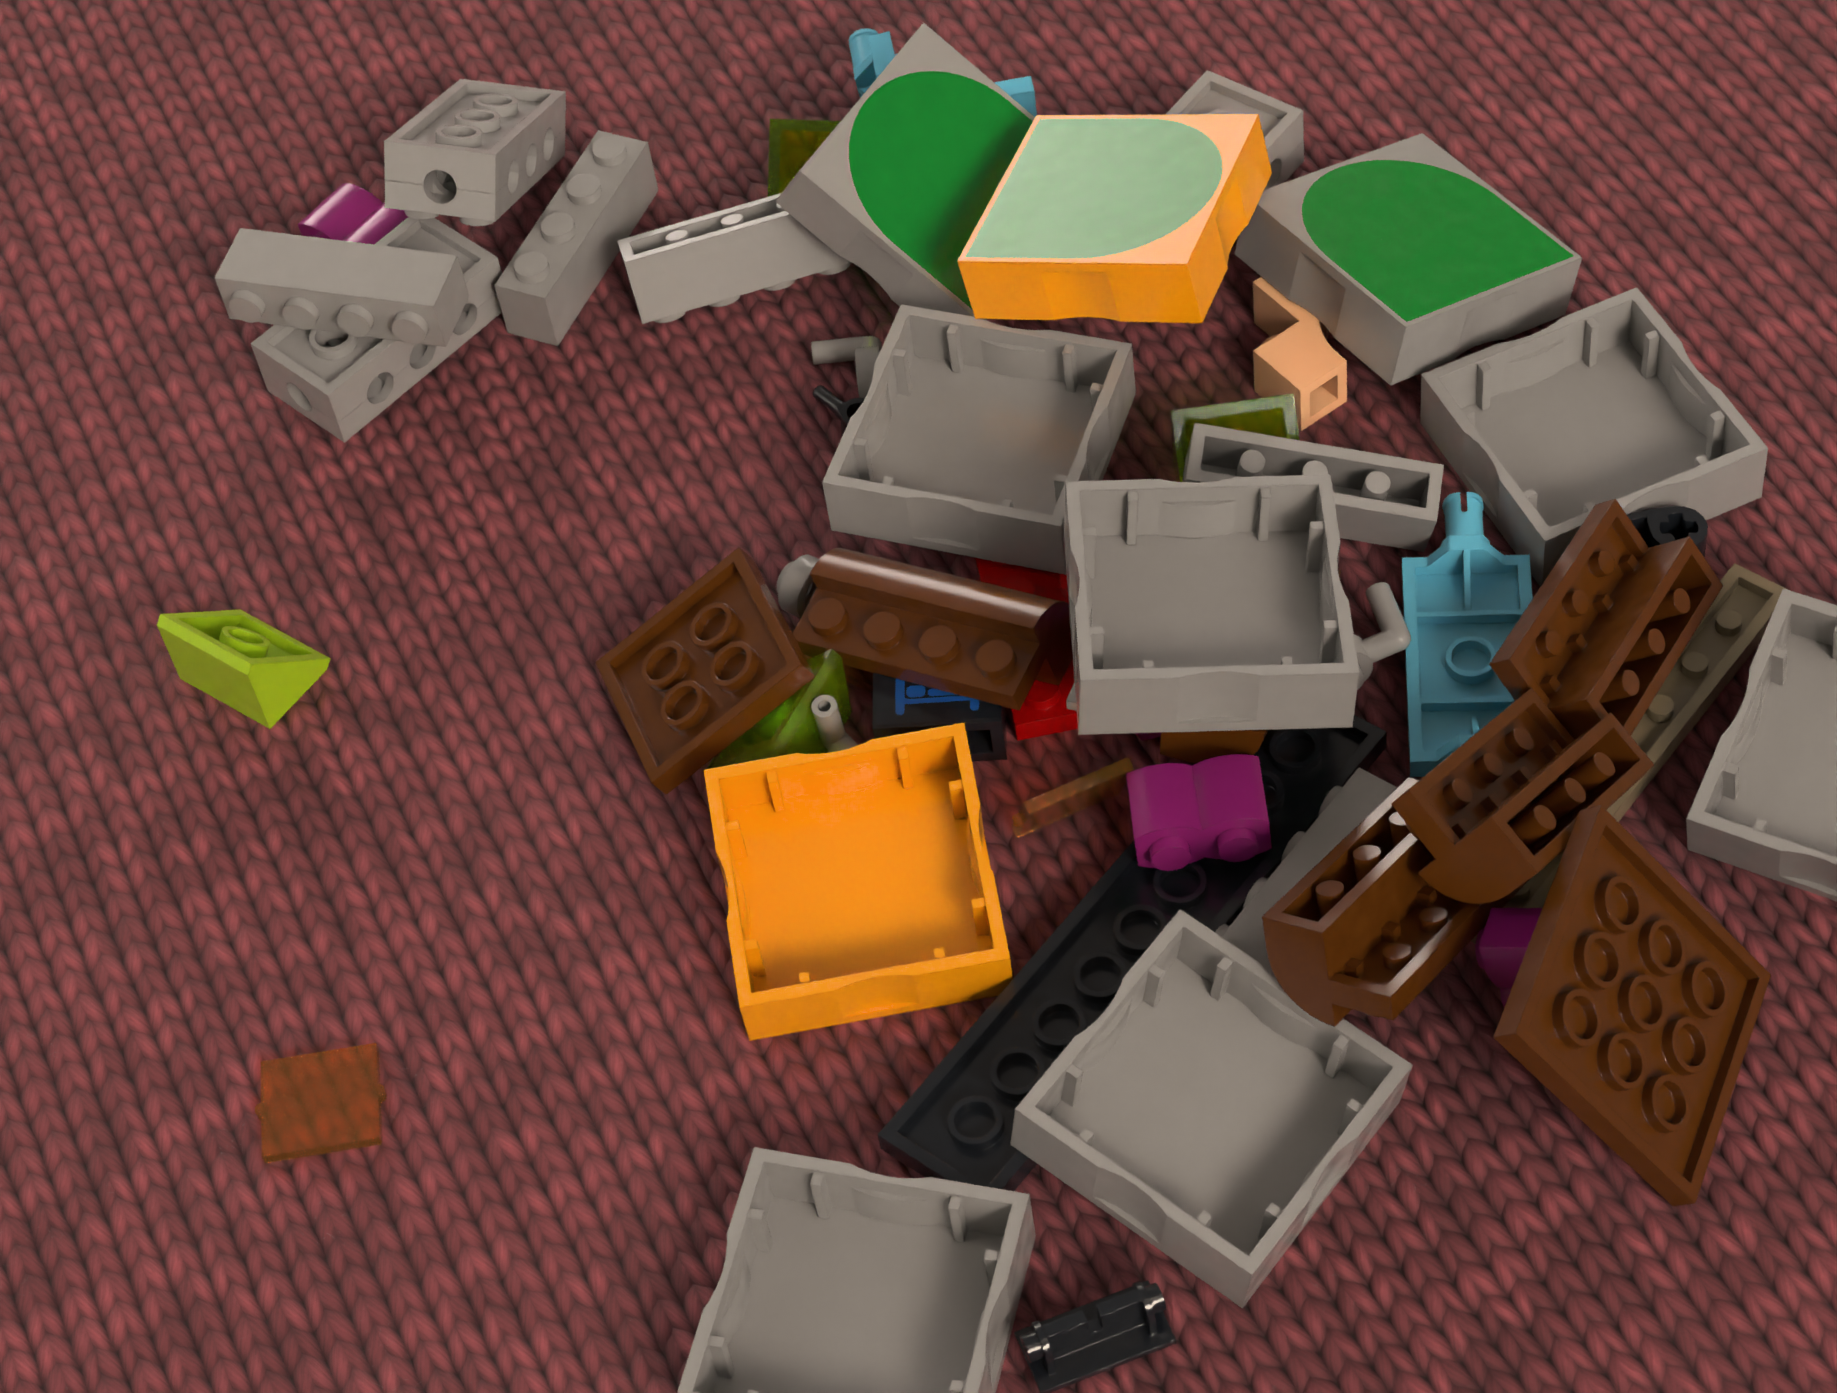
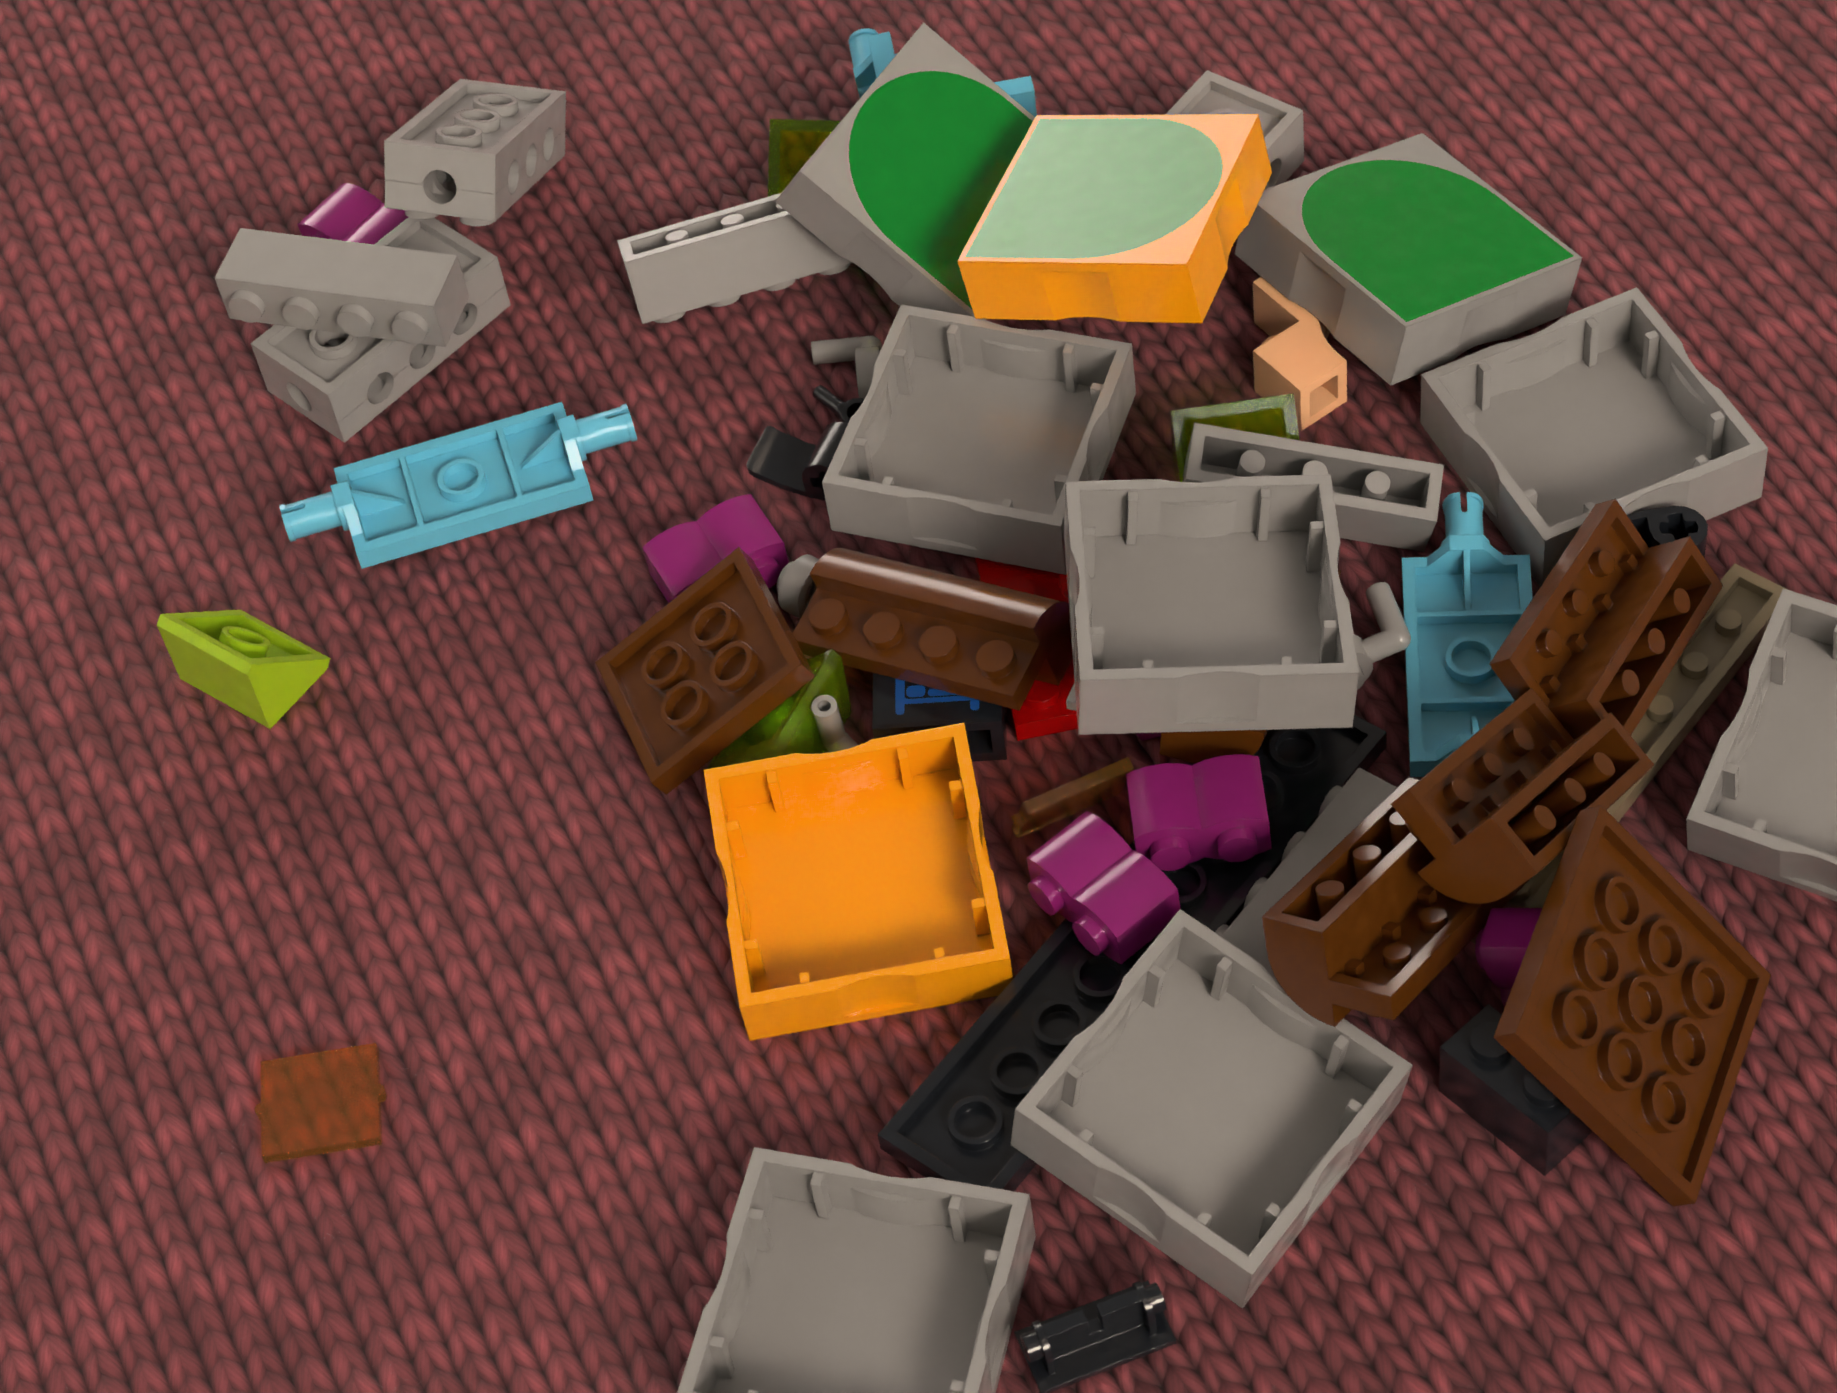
light grey brick [494,130,659,346] -> none
none -> medium azure plate [279,402,637,569]
none -> magenta brick [642,494,789,603]
none -> black panel [746,422,848,501]
none -> magenta brick [1026,811,1181,964]
none -> black brick [1439,1004,1592,1176]

